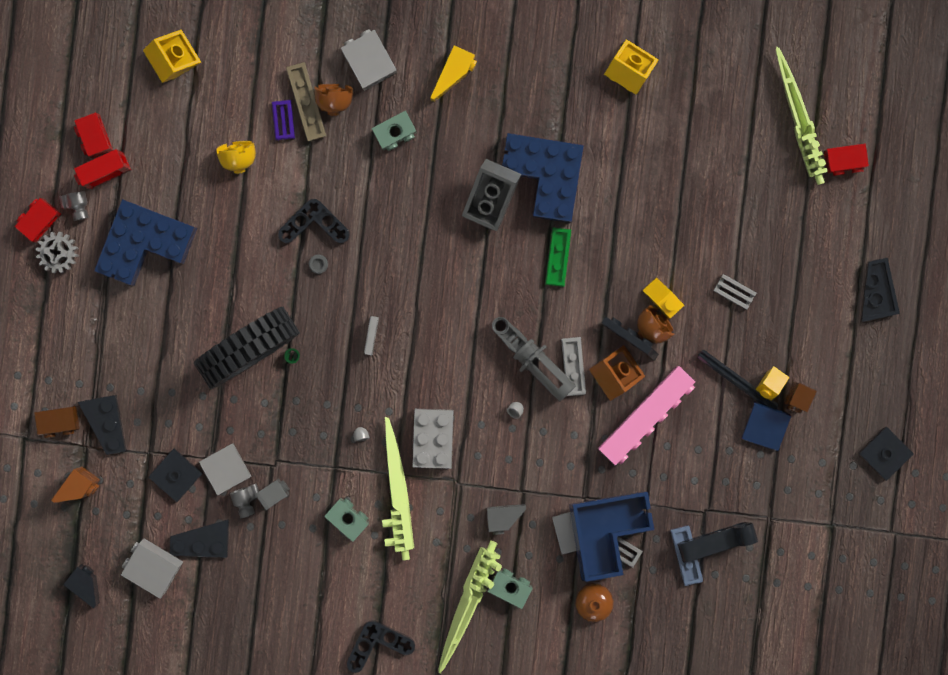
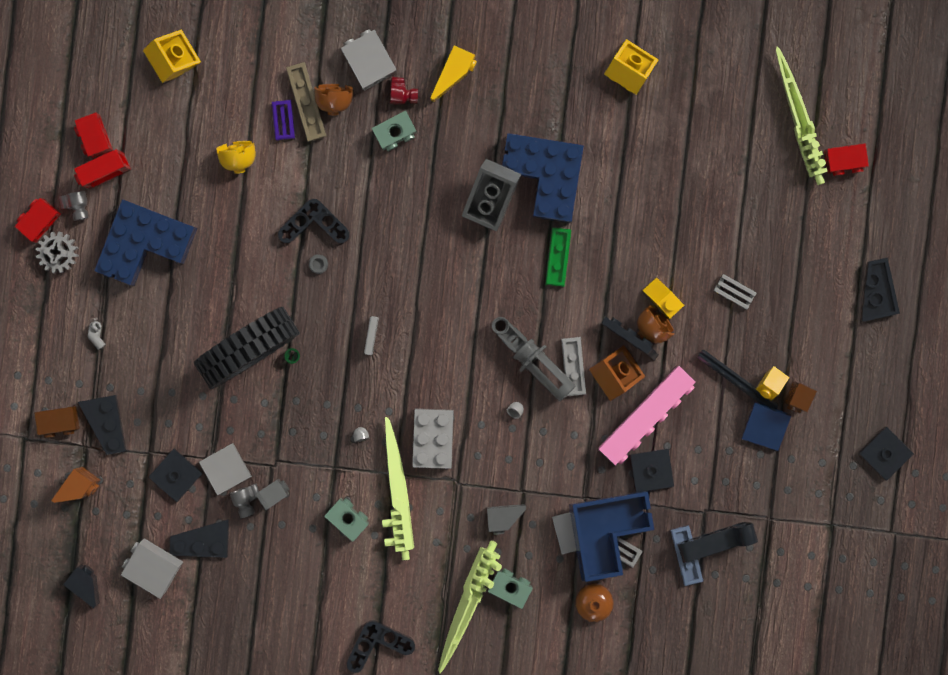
none -> light grey arm [88,321,106,350]
none -> dark red piece [390,77,418,105]
none -> black plate [630,448,674,493]

